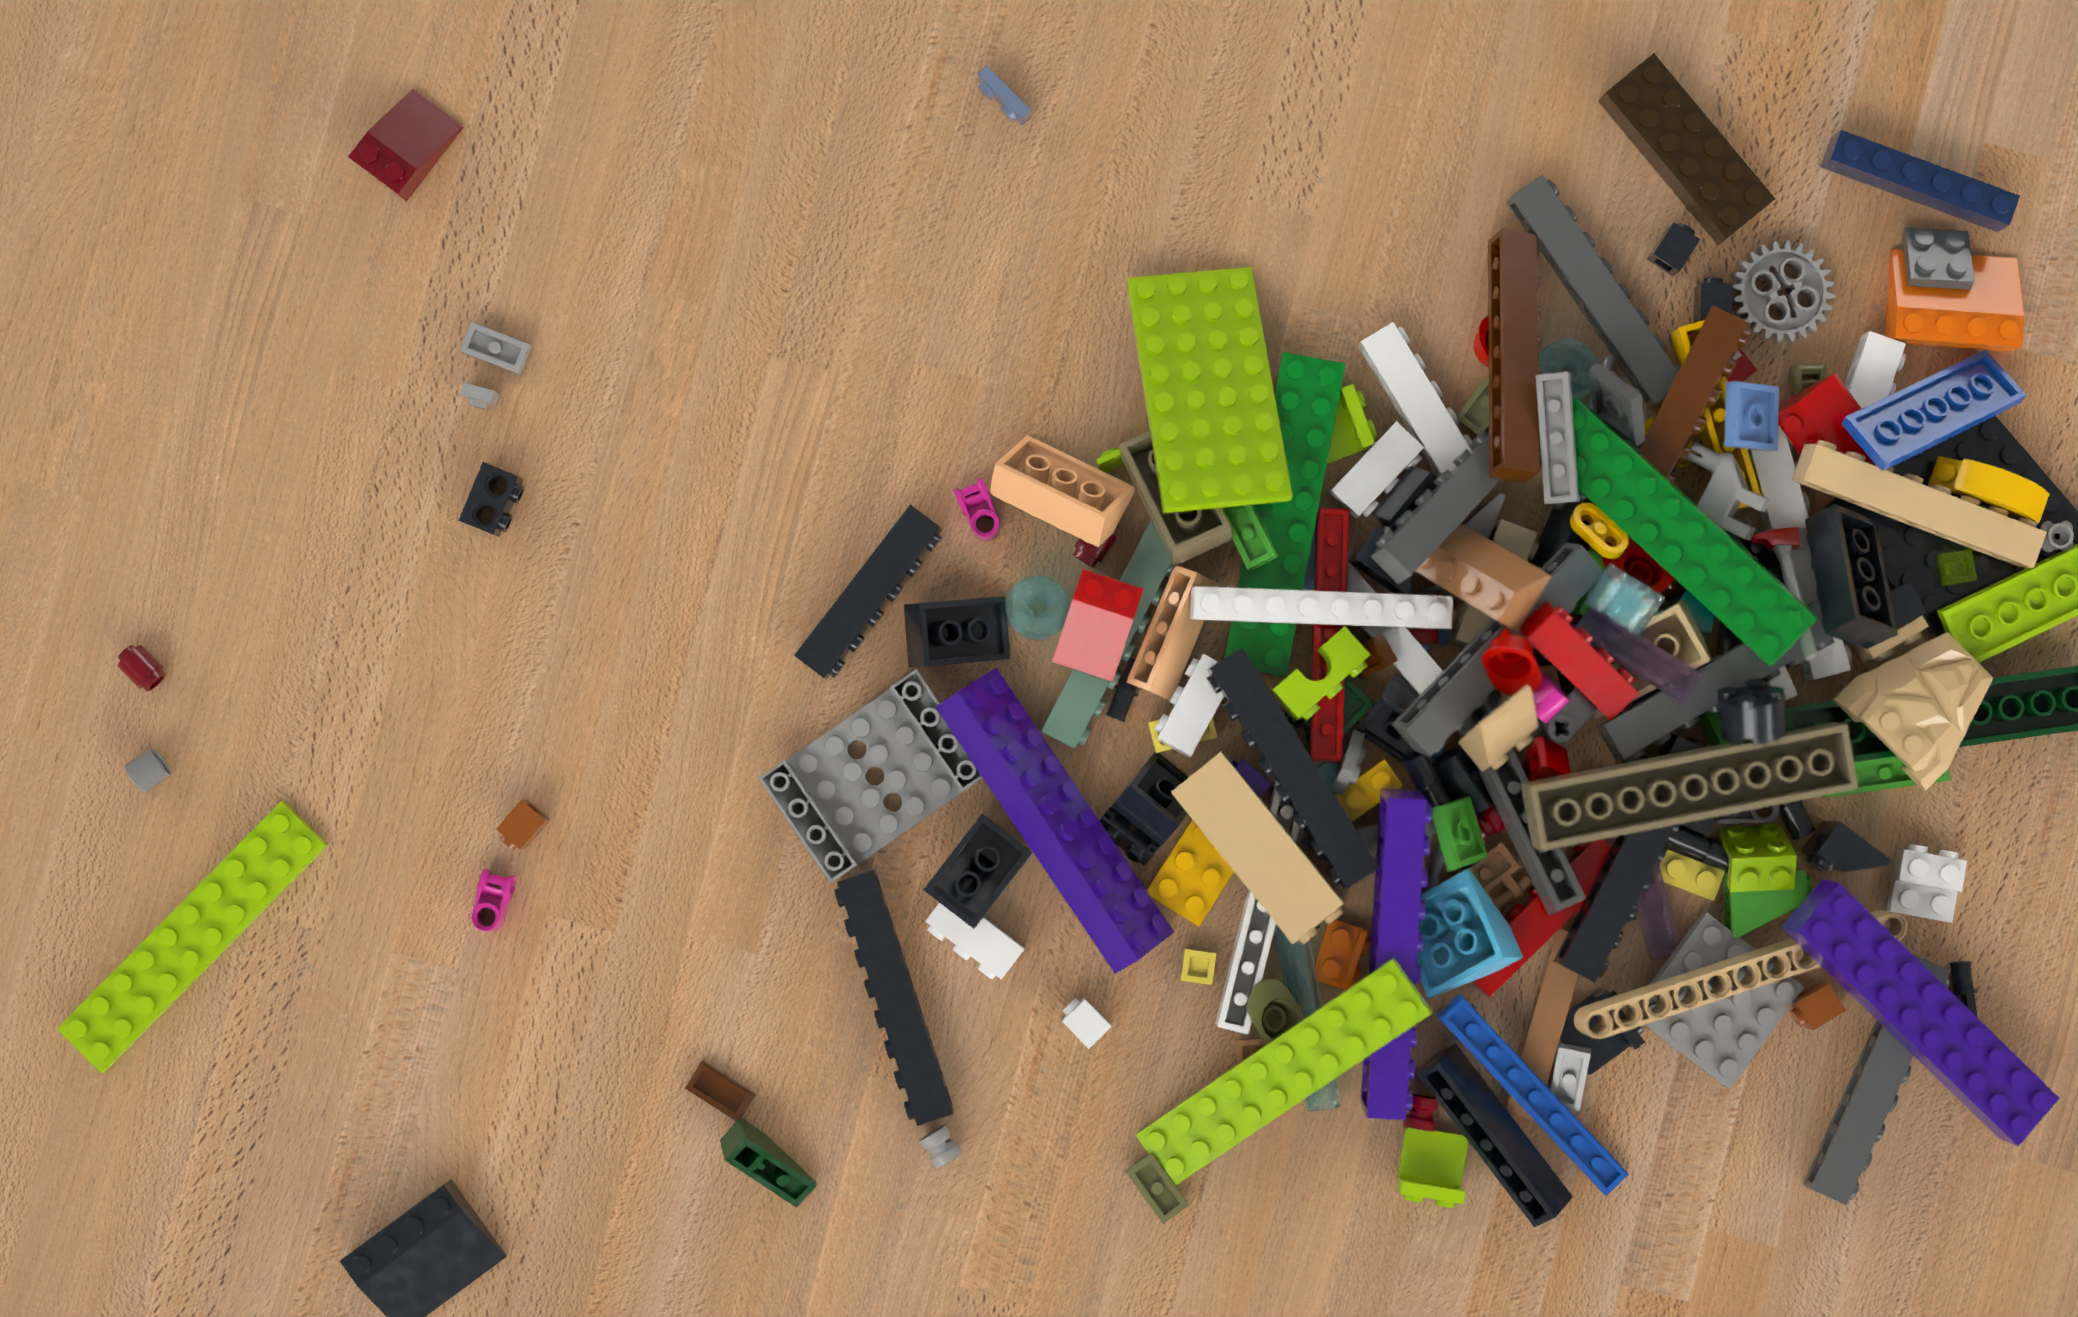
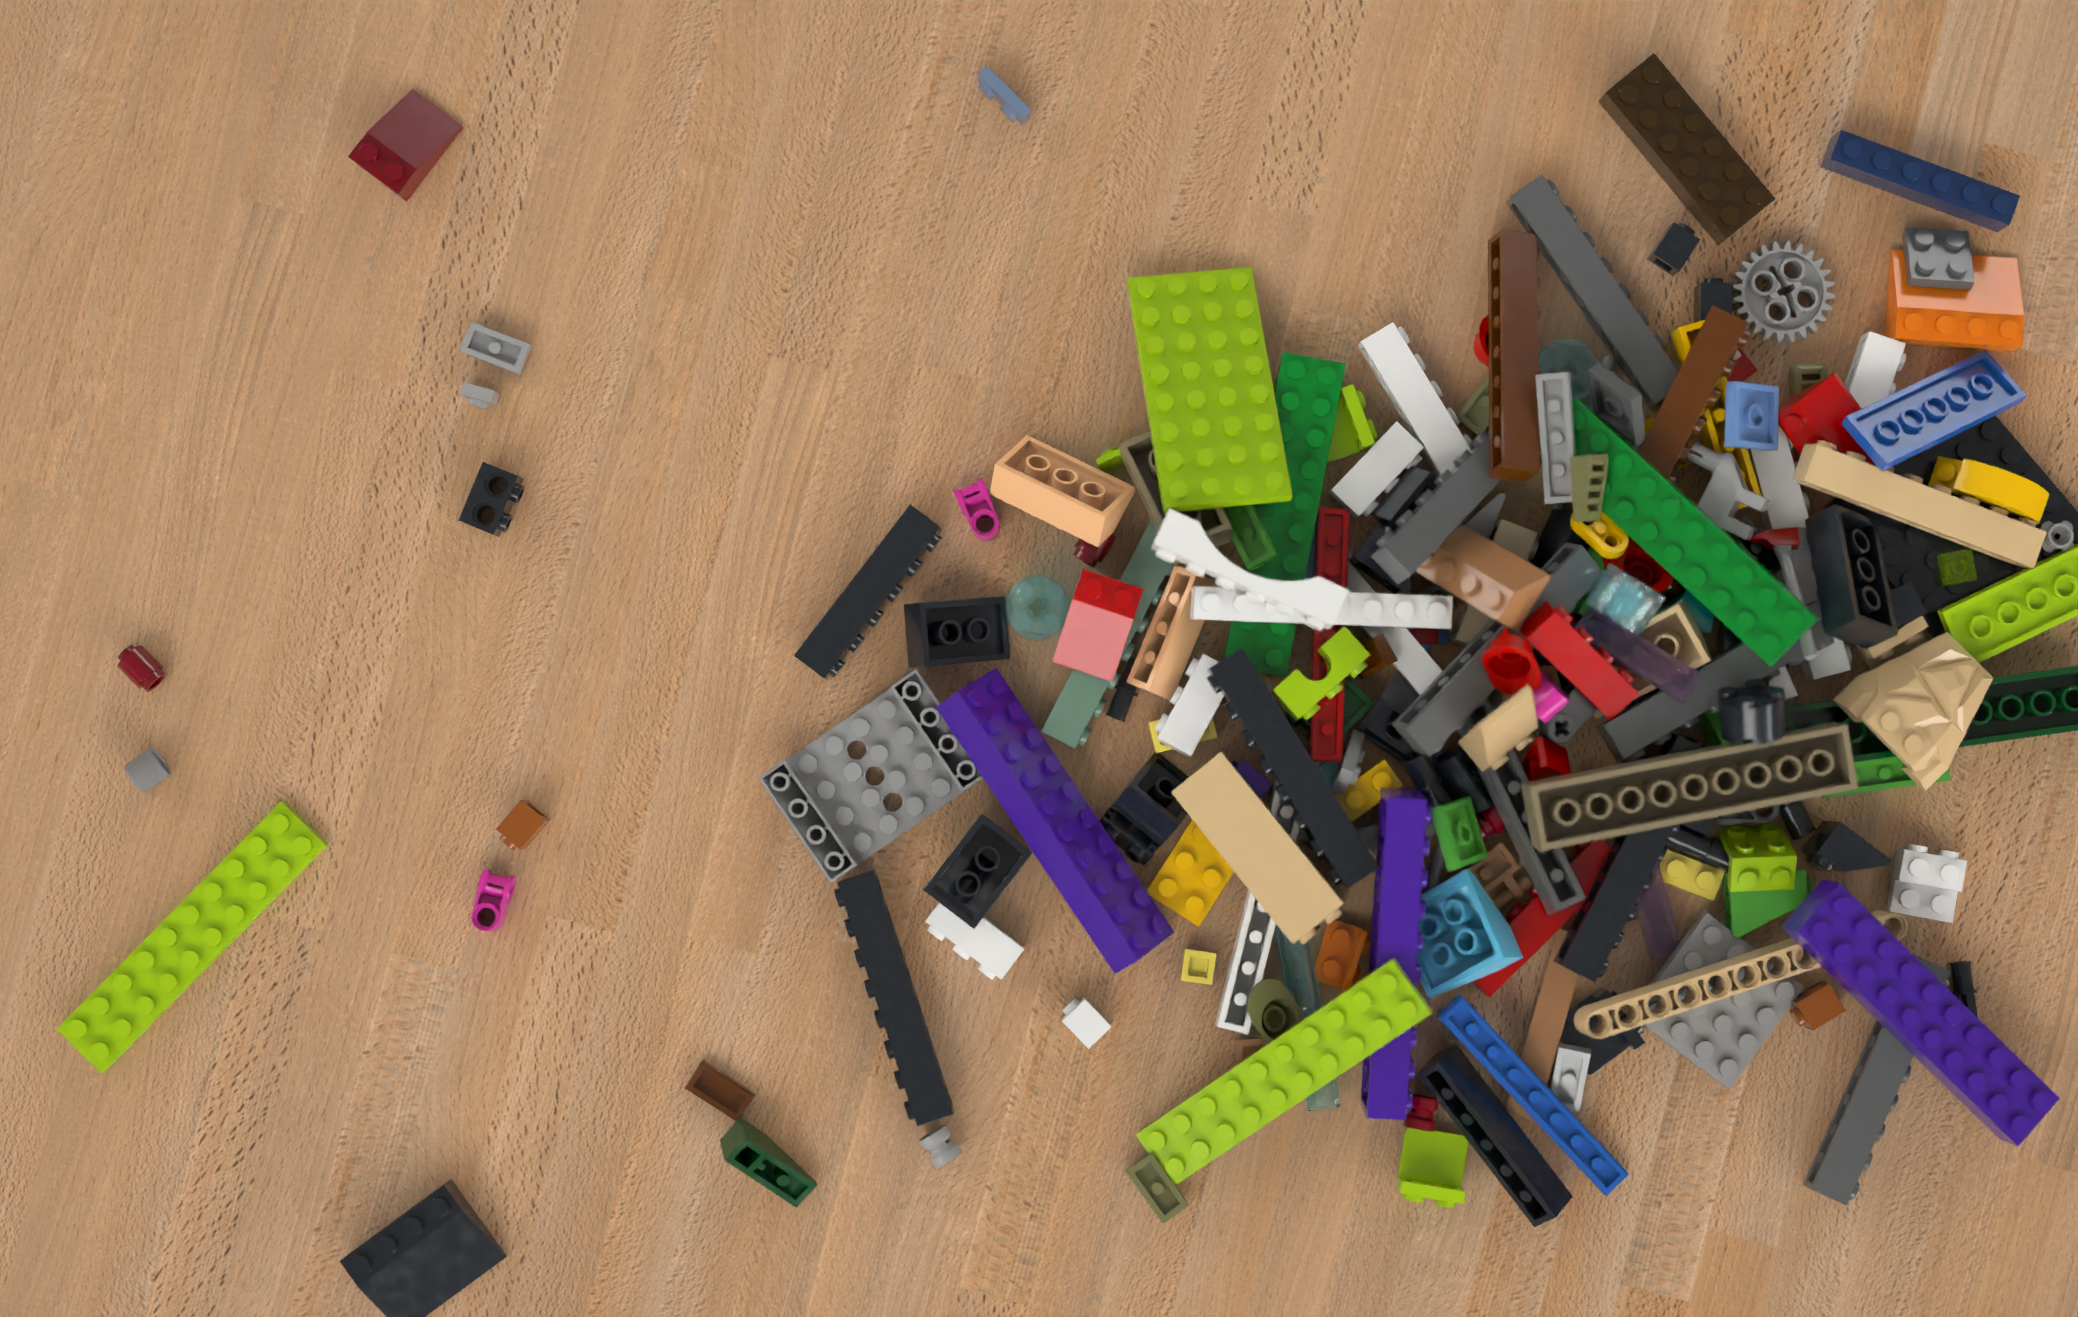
none -> white arch [1151,508,1349,631]
none -> olive slope [1570,454,1608,522]

